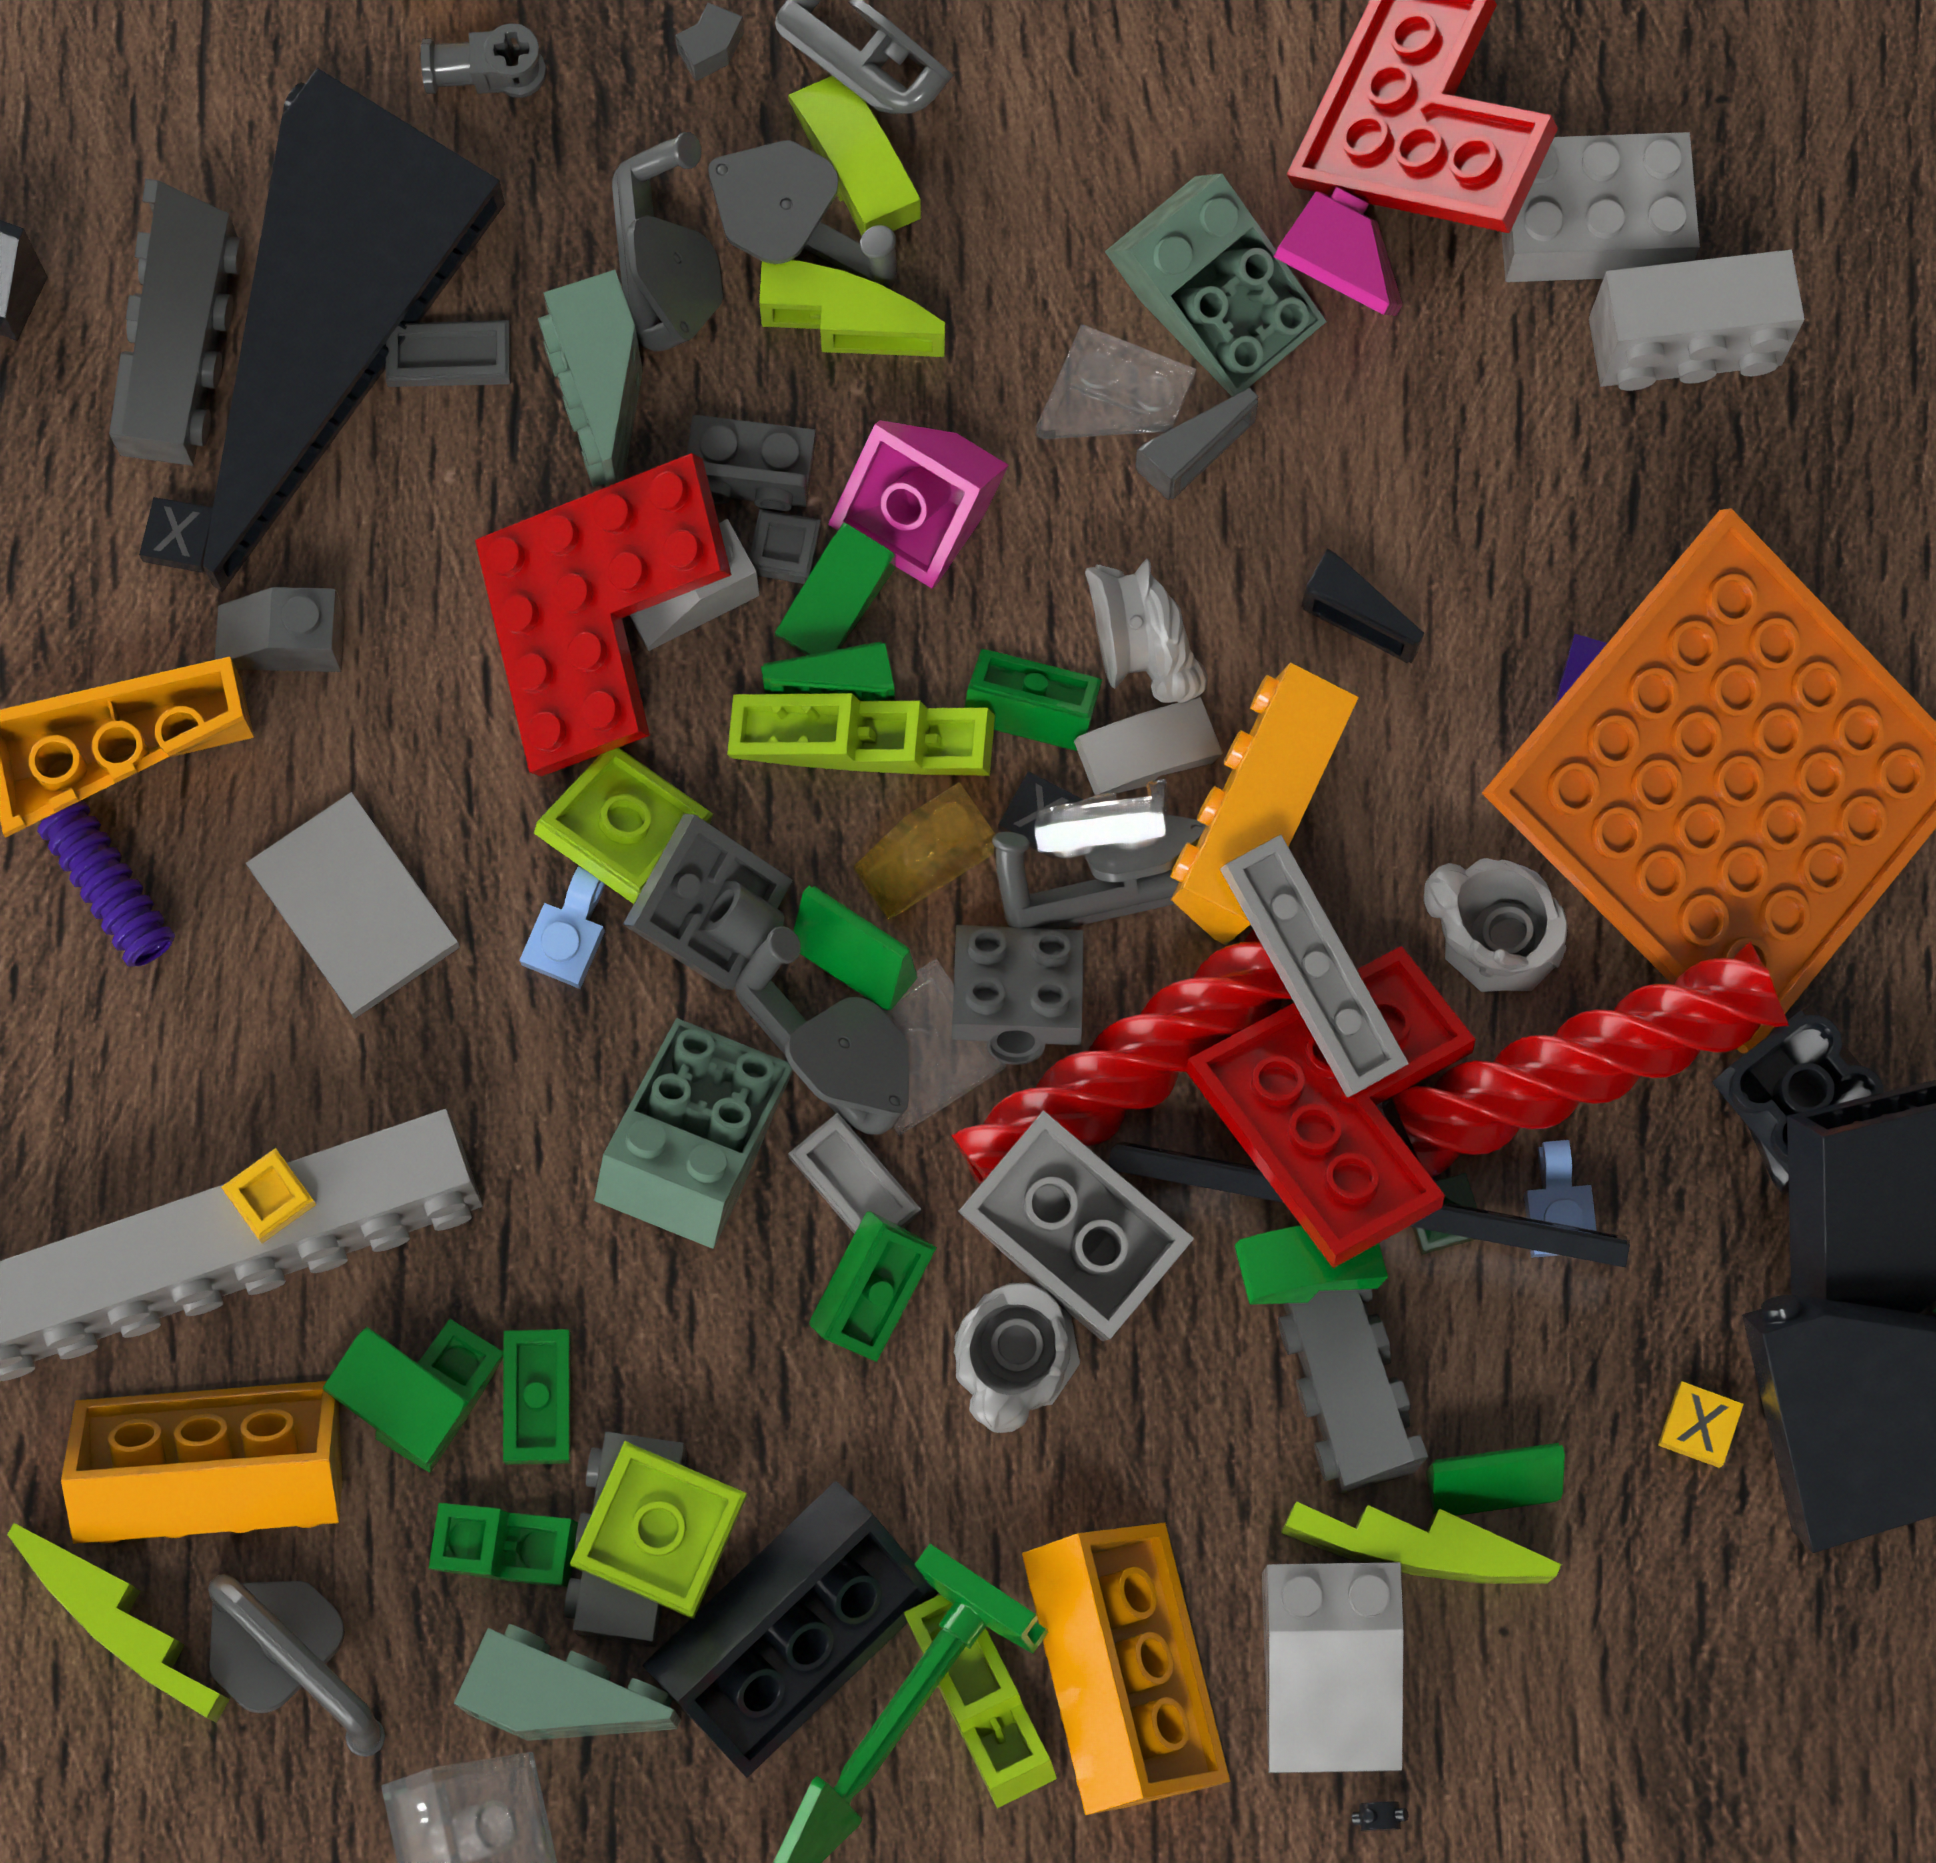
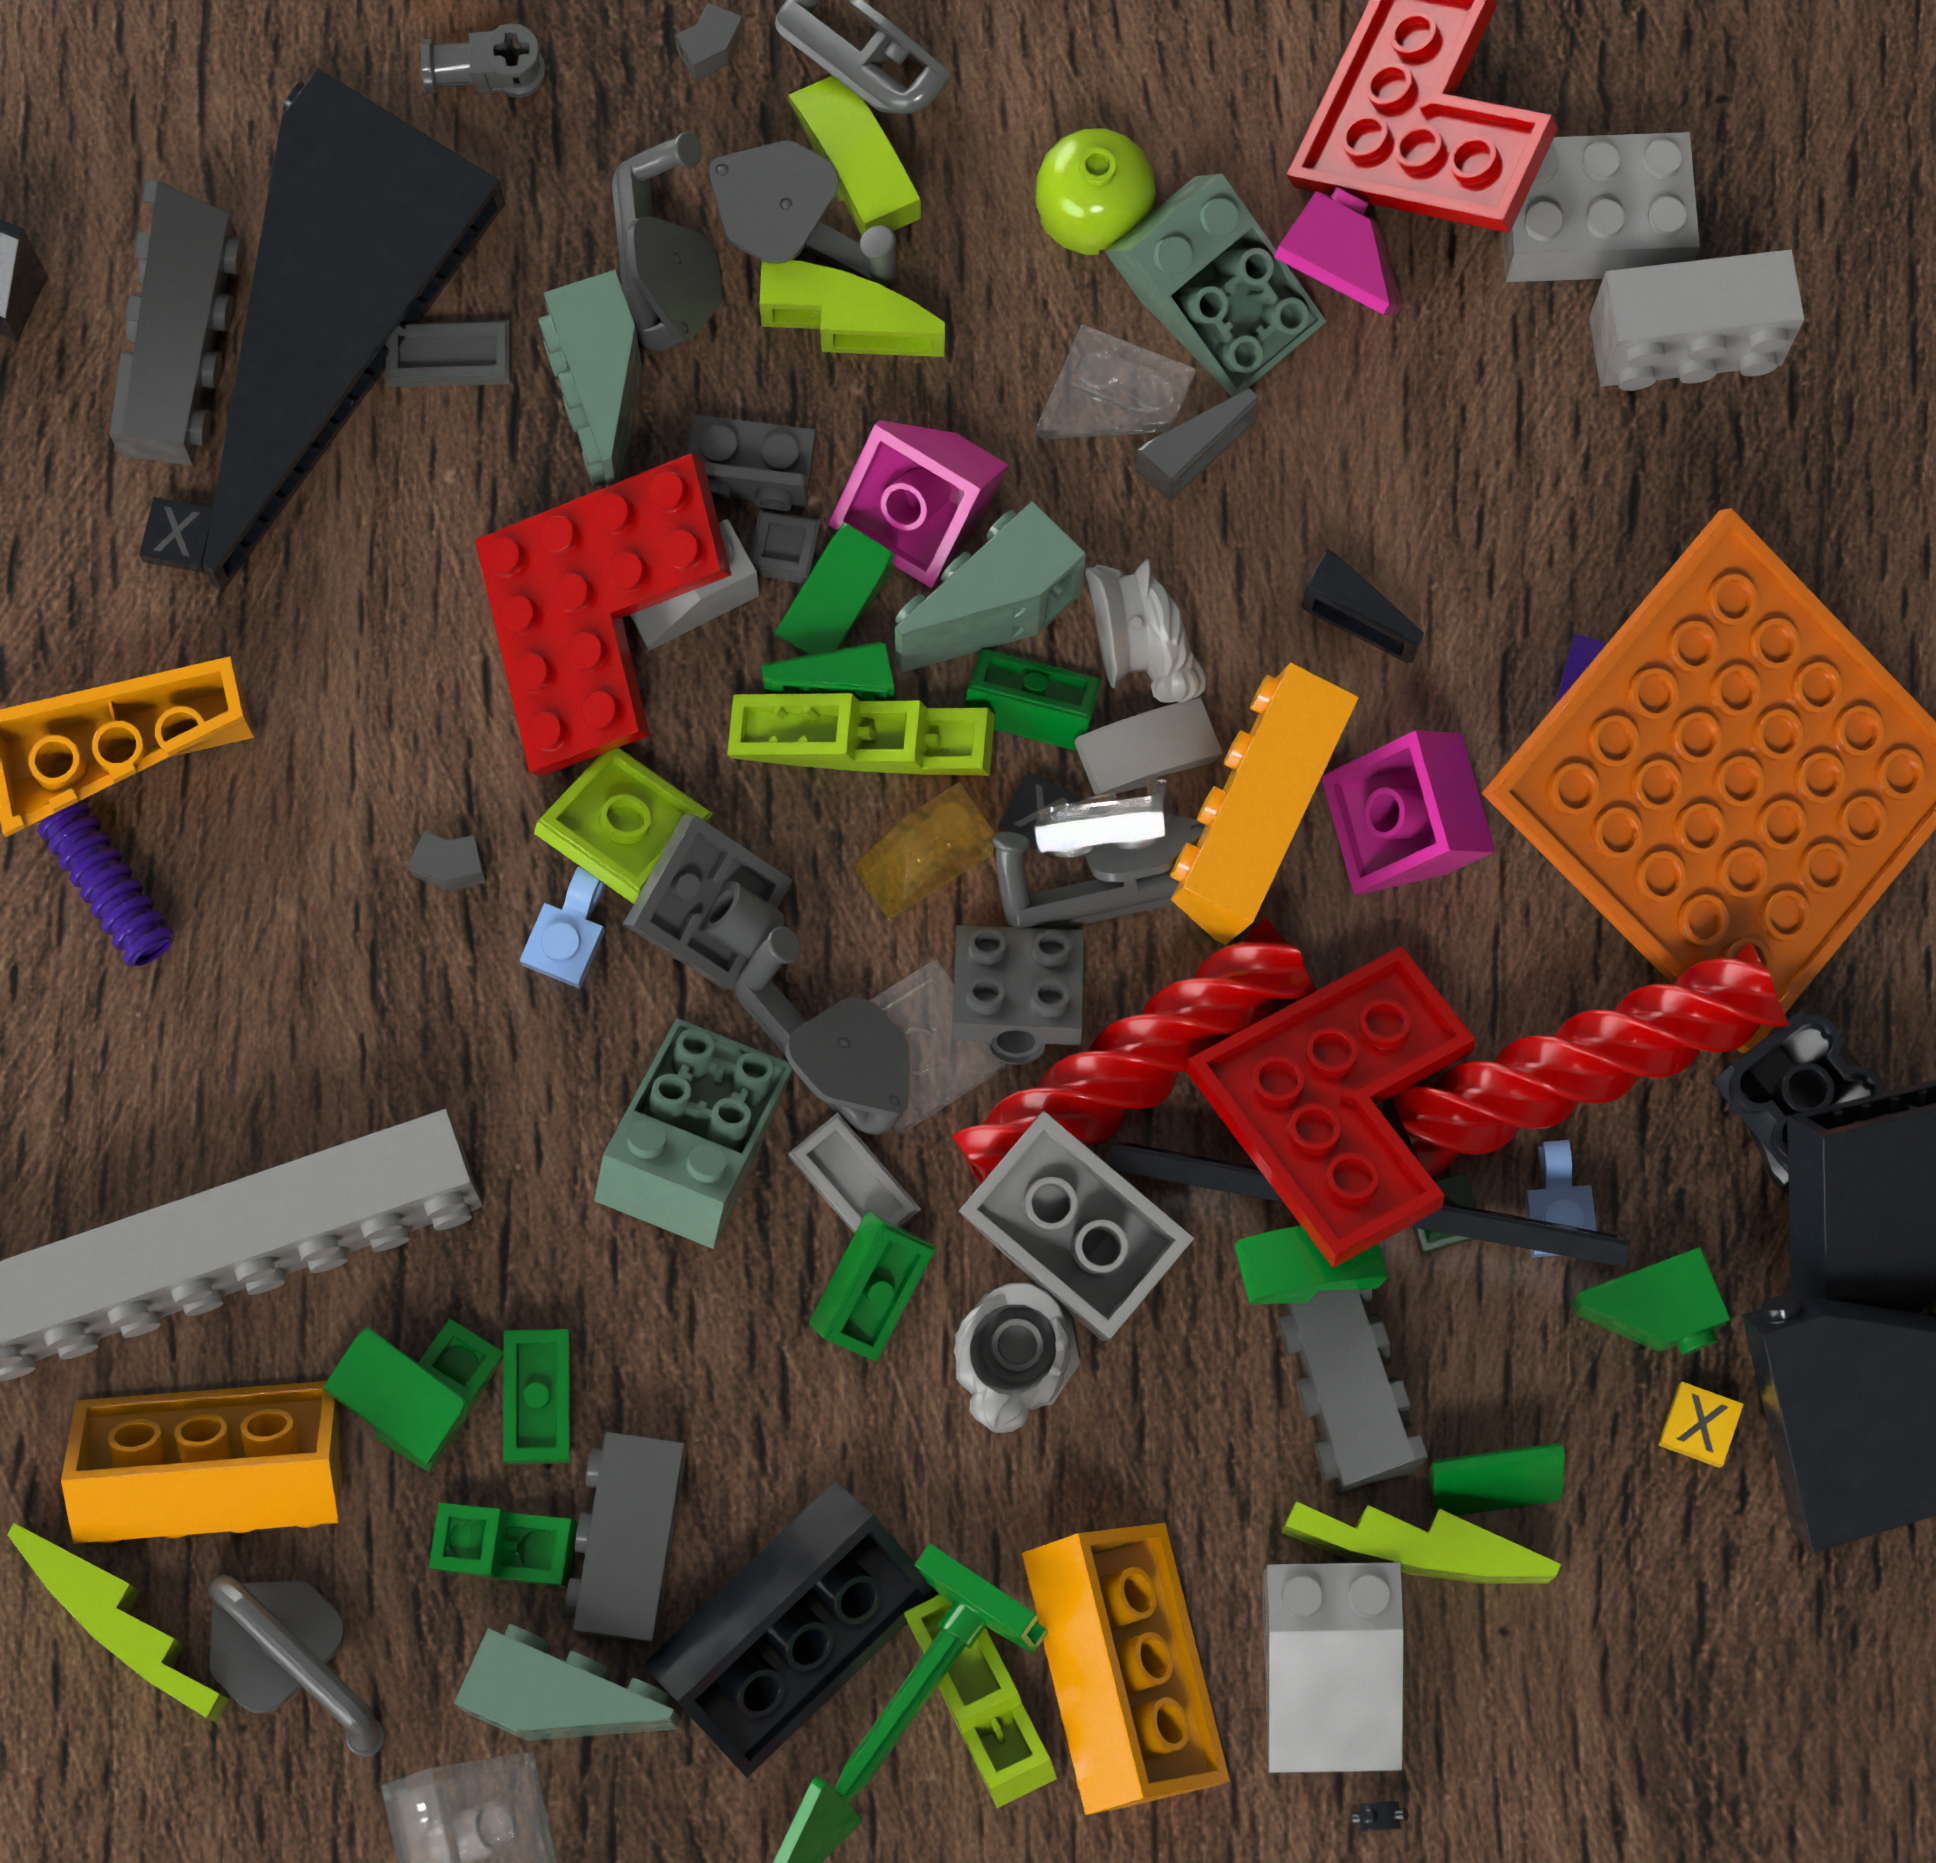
dark grey slope [215,587,345,672] -> none
yellow tile [221,1148,317,1244] -> none
light grey tile [246,792,460,1019] -> none
lime tile [570,1441,747,1619] -> none
green slope [794,886,918,1011] -> none
light grey plate [1220,835,1409,1098] -> none
light grey piece [1423,858,1568,992] -> none
none -> dark grey piece [407,830,486,891]
none -> sand green slope [895,501,1086,673]
none -> lime cylinder [1035,128,1156,255]
none -> dark pink slope [1321,730,1496,895]
none -> green slope [1570,1247,1730,1356]

